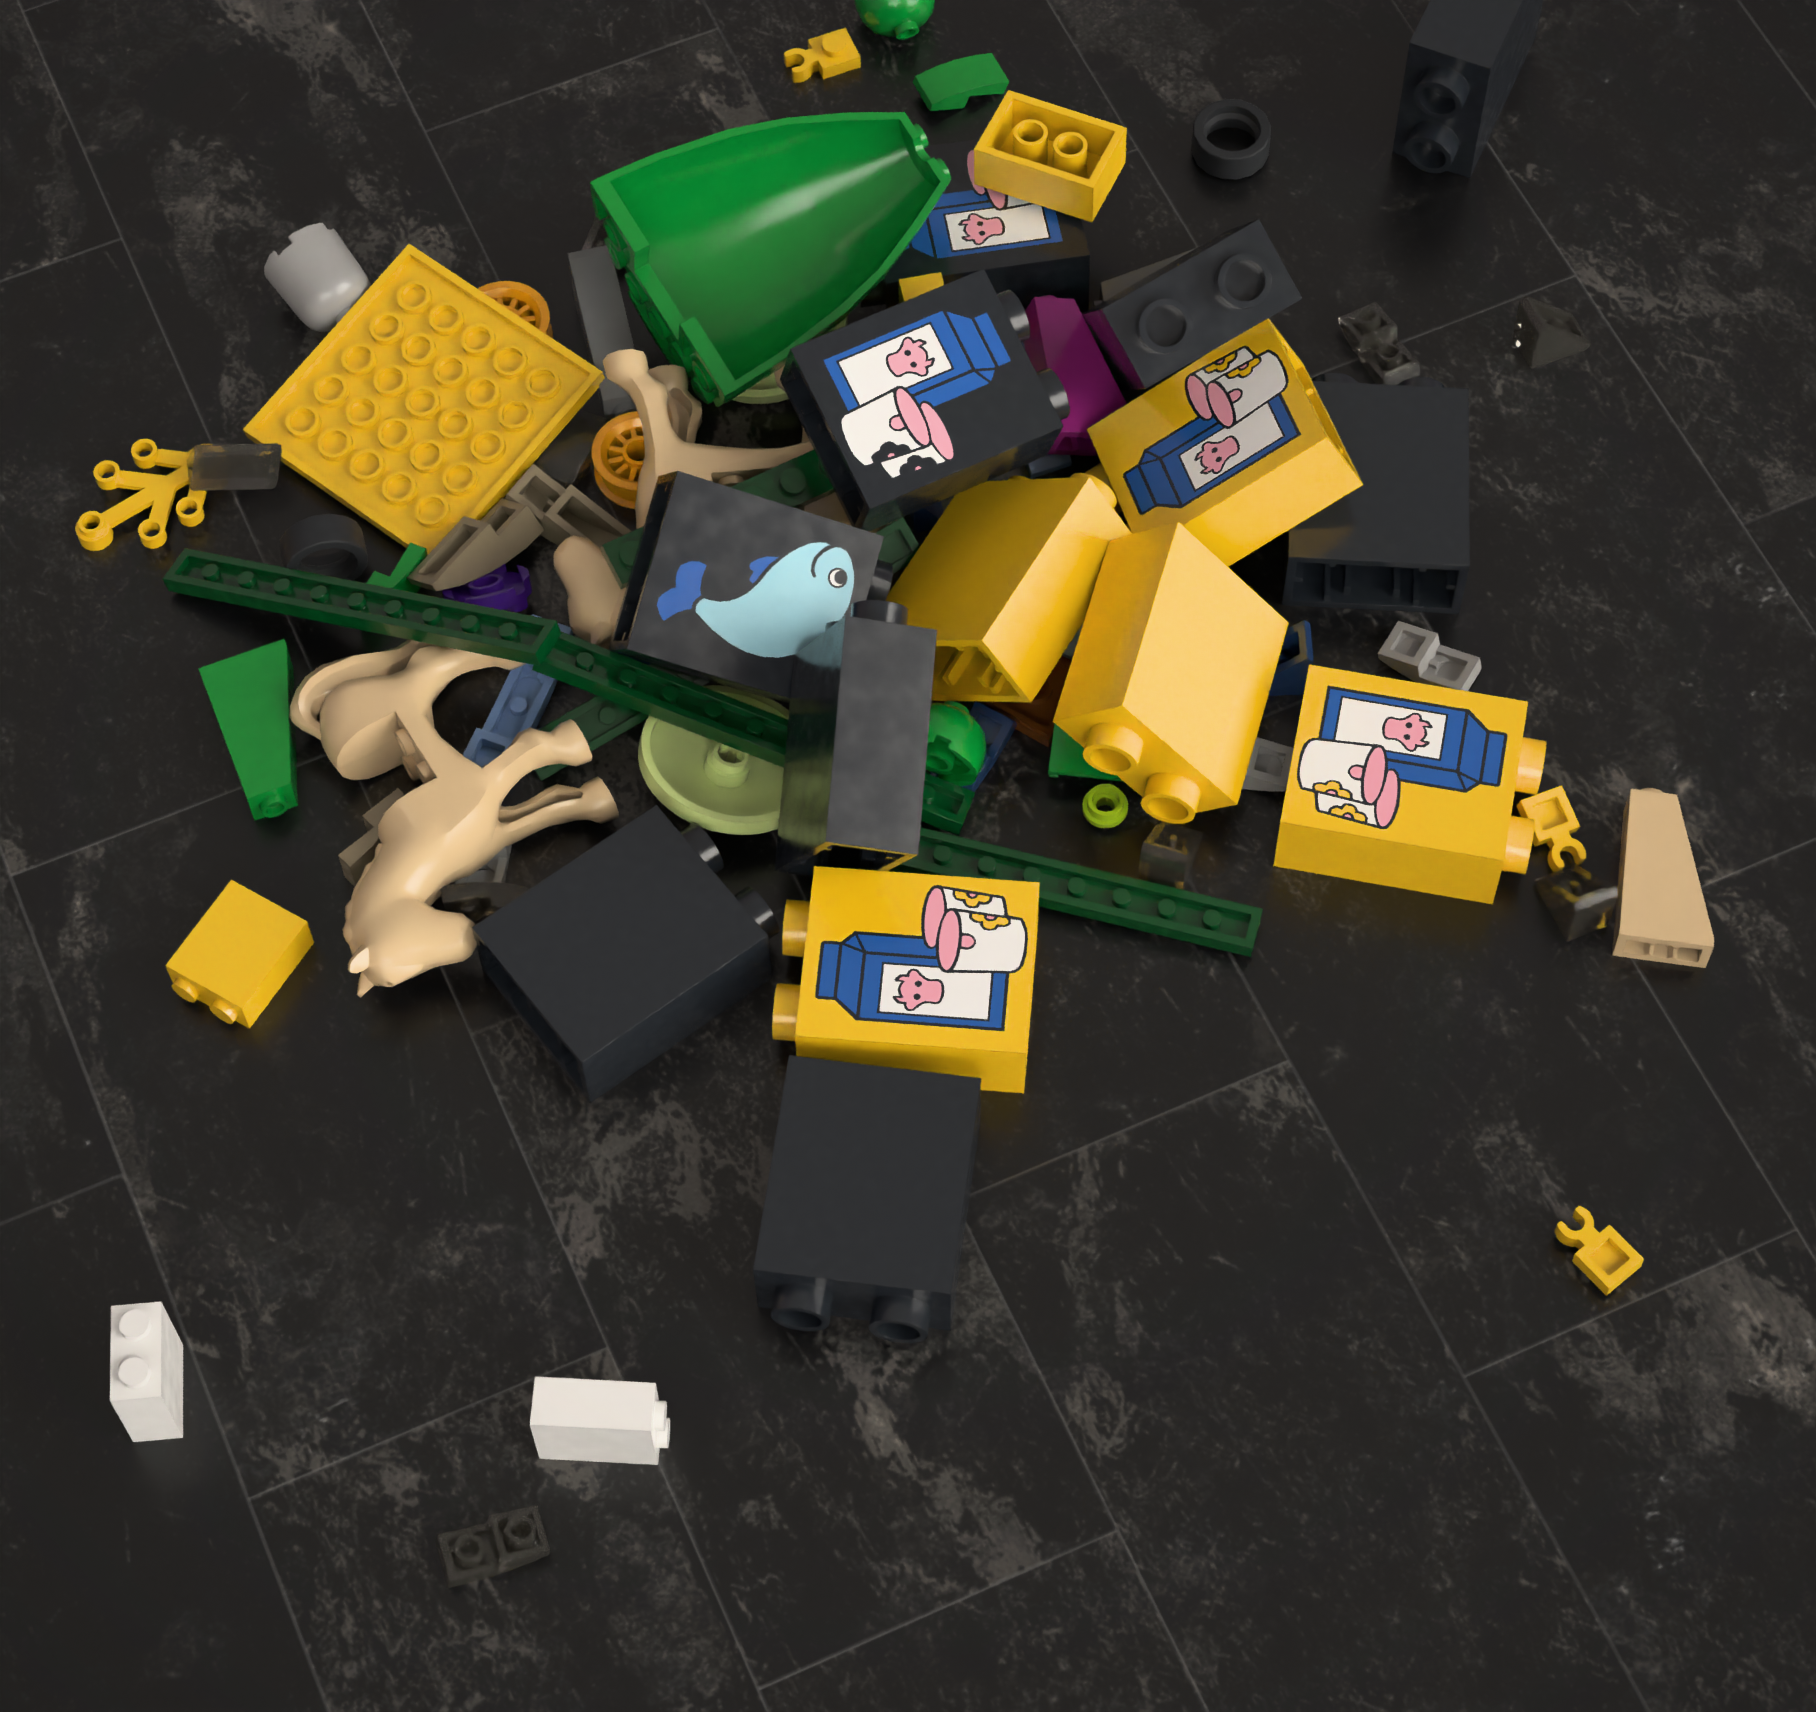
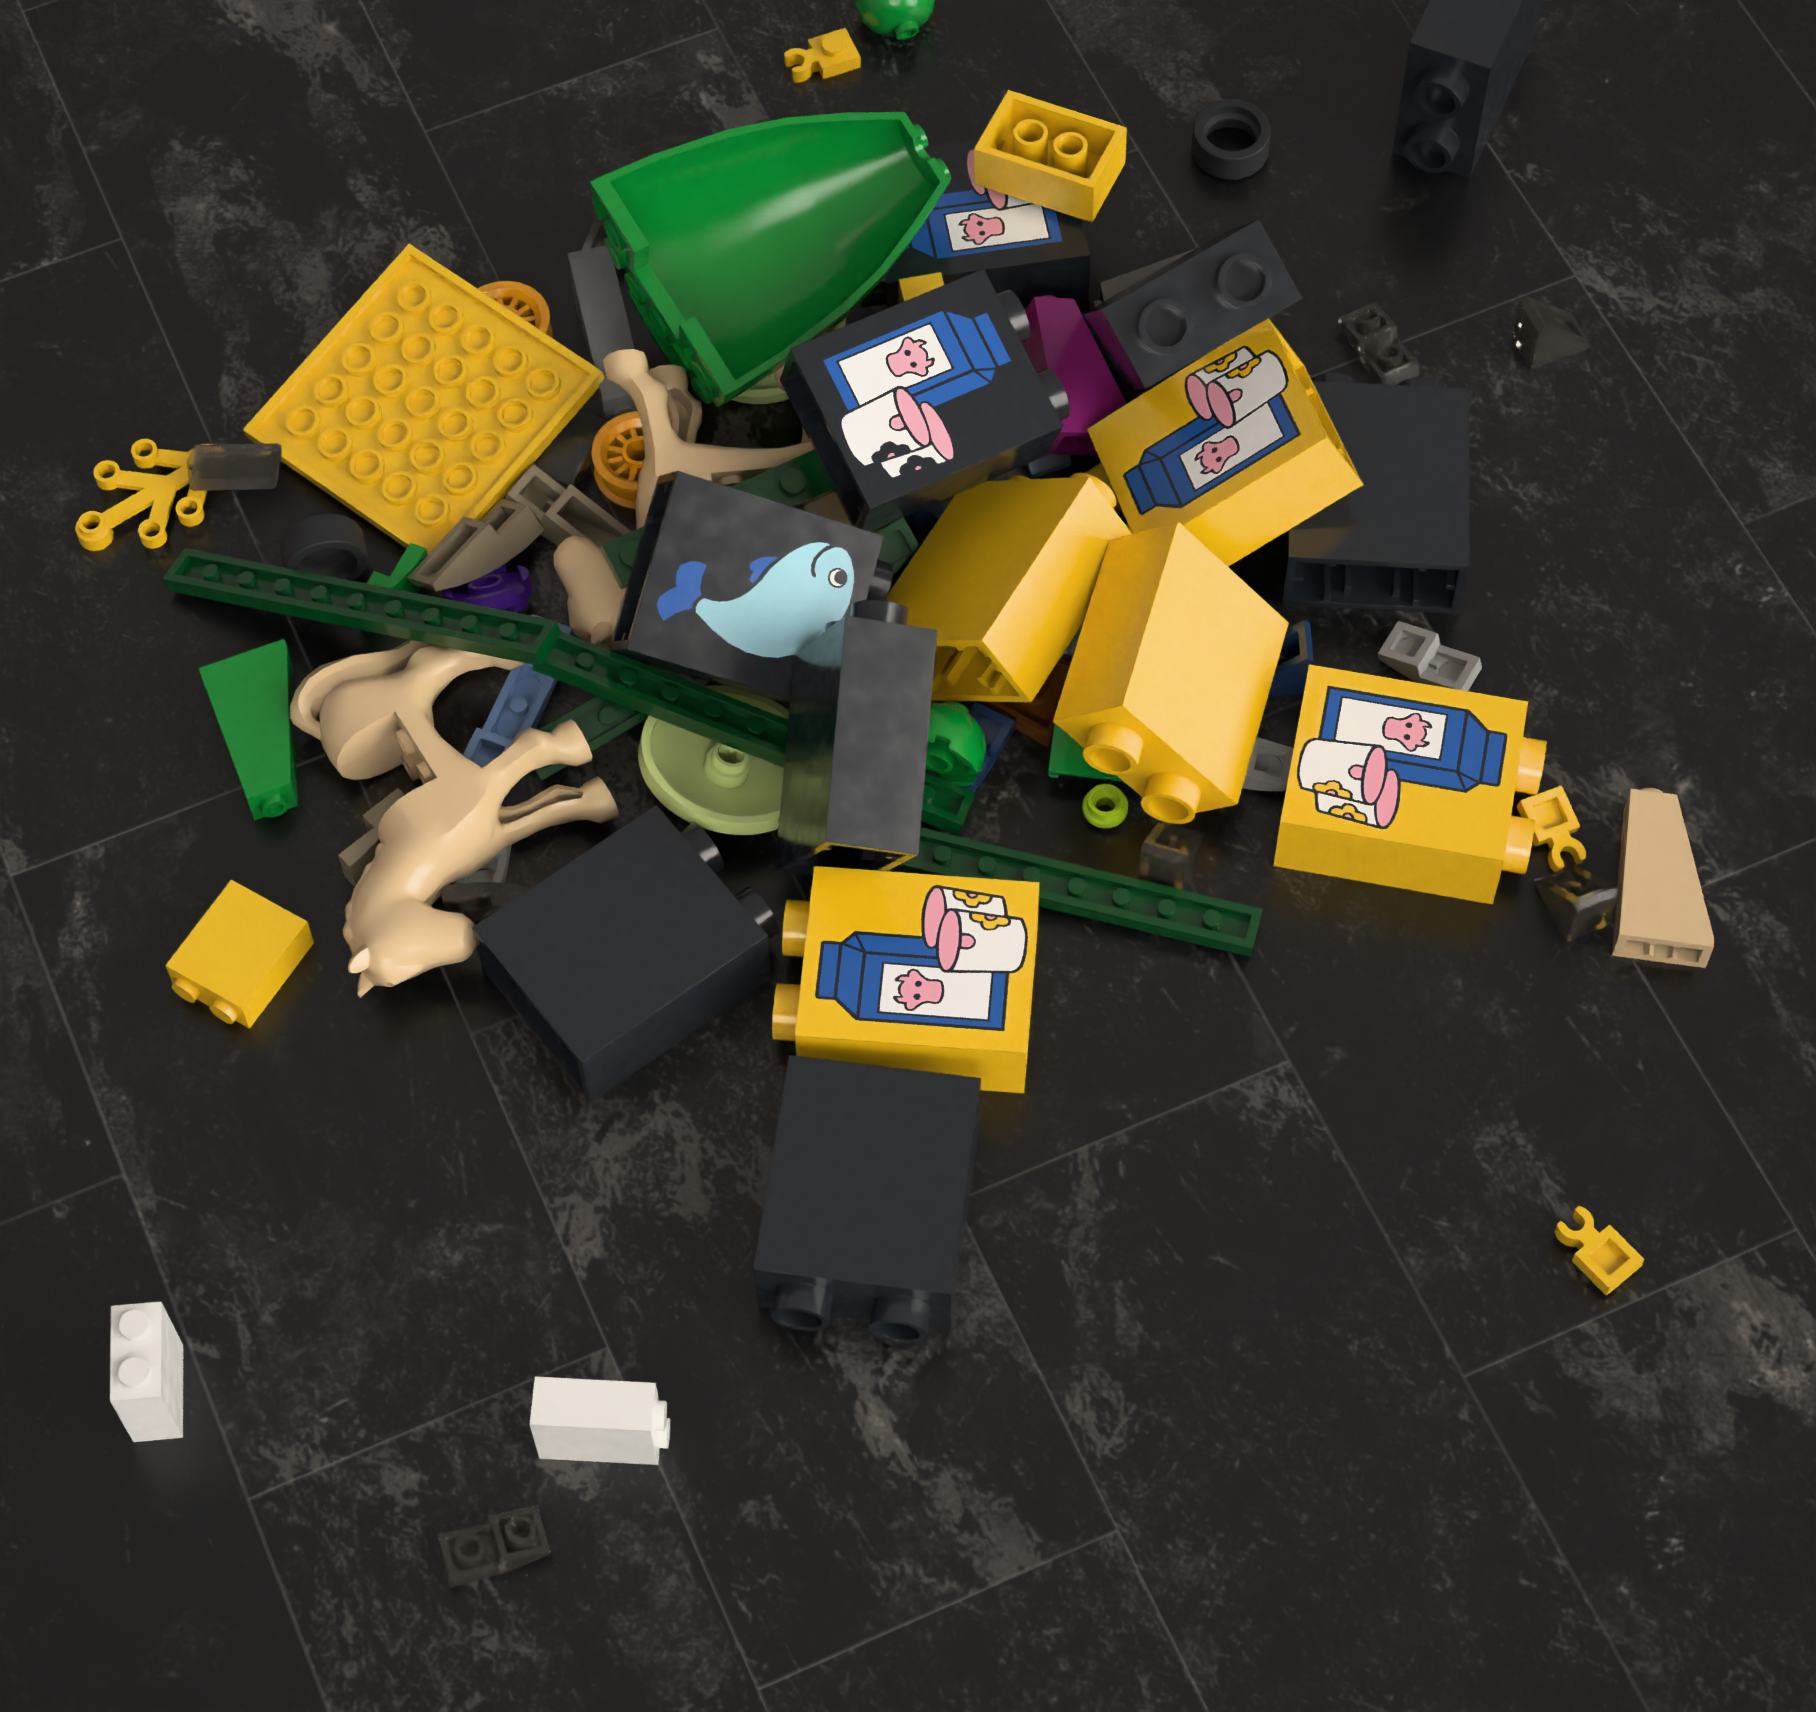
light grey cylinder [264,223,371,333] -> none
green slope [913,53,1009,111] -> none

